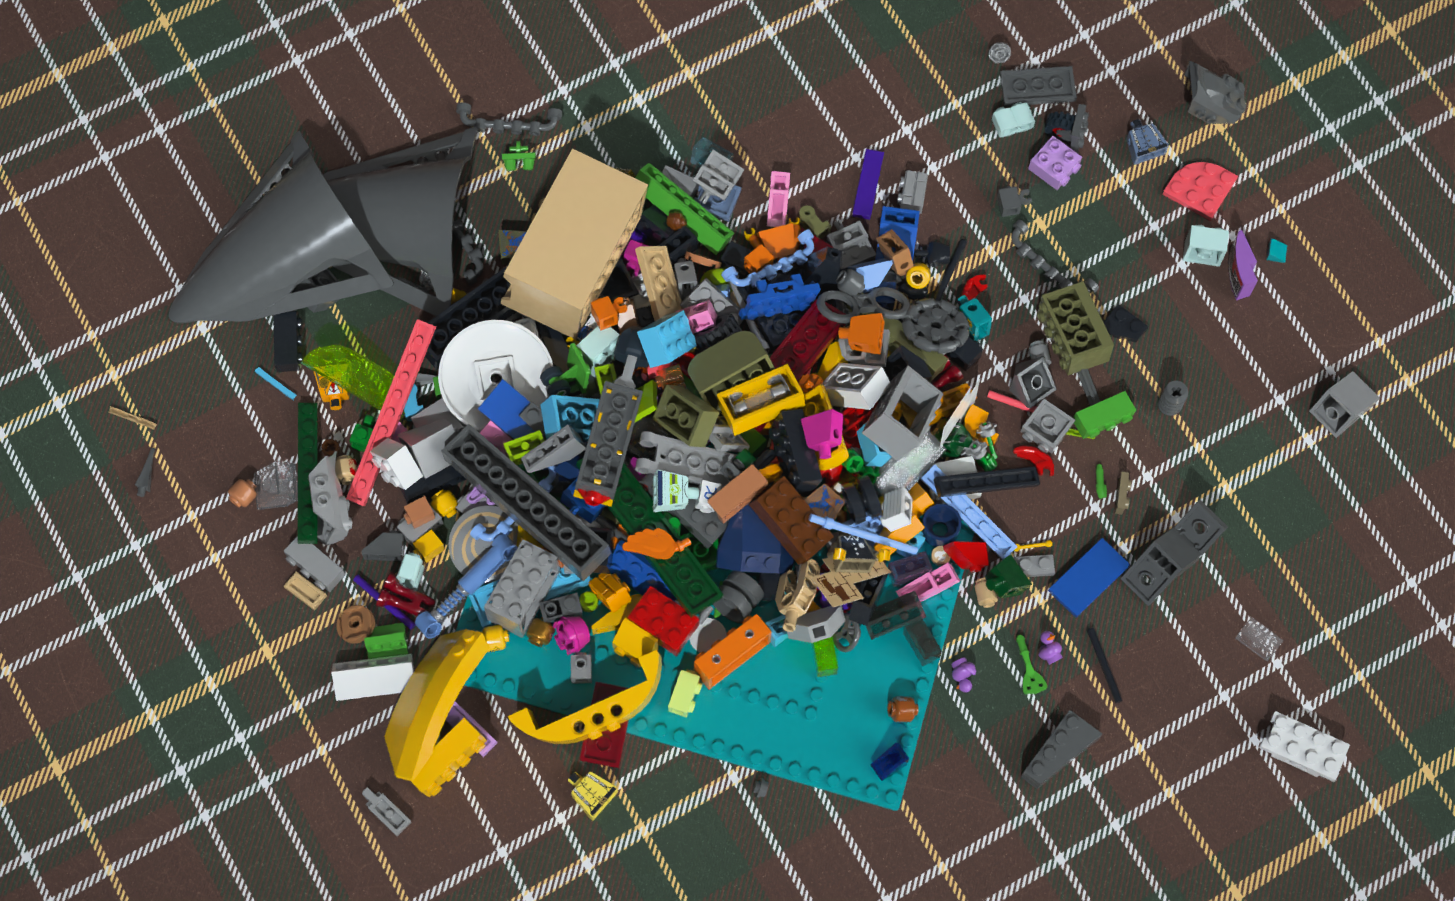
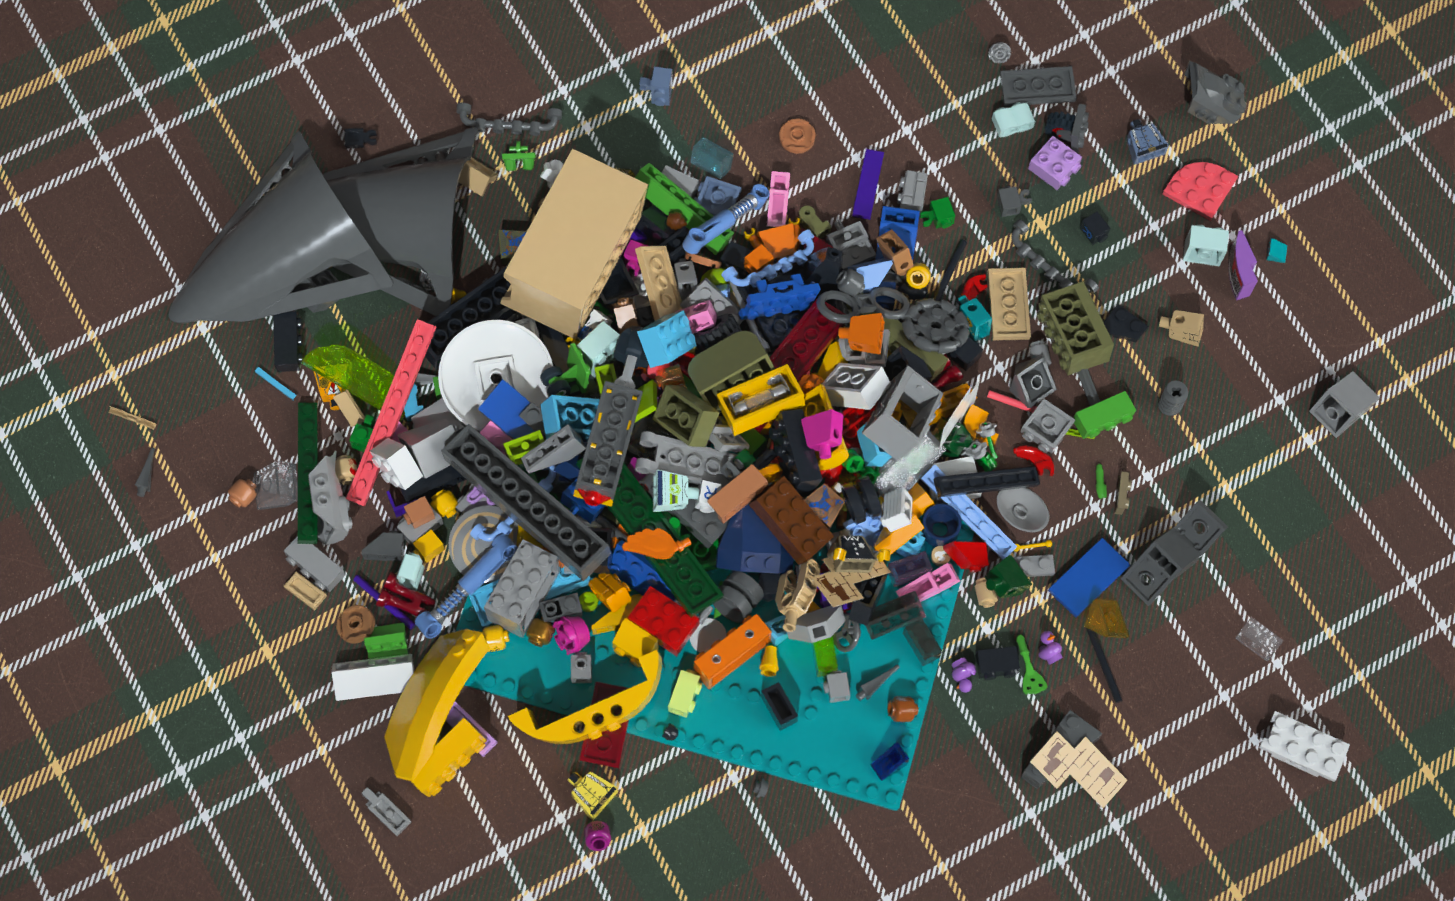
reddish brown bush [321,439,340,457] -> none
dark grey bar [452,219,483,285] -> none
orange brick [590,296,627,331] -> none
light grey plate [693,150,744,204] -> none
light blue bar [809,514,918,555] -> none
black piece [915,241,950,267] -> none
none -> tan piece [333,390,365,427]
none -> black plate [345,128,377,149]
none -> dark purple bracket [386,490,418,517]
none -> tan panel [459,157,498,196]
none -> white piece [540,160,563,188]
none -> magenta head [584,821,611,851]
none -> sand blue brick [639,67,673,106]
none -> black hinge [662,723,679,741]
none -> medium blue piece [682,184,770,254]
none -> yellow cone [759,646,779,677]
none -> black piece [761,682,798,731]
none -> nougat tile [779,118,816,154]
none -> light grey brick [823,671,850,703]
none -> dark grey piece [856,665,900,701]
none -> green brick [920,197,955,229]
none -> black brick [975,646,1020,680]
none -> tan plate [988,268,1031,340]
none -> light grey hat [997,488,1049,532]
none -> tan sticker [1030,732,1127,808]
none -> black brick [1080,211,1110,245]
none -> clear yellow slope [1084,599,1130,638]
none -> tan torso [1159,310,1204,346]

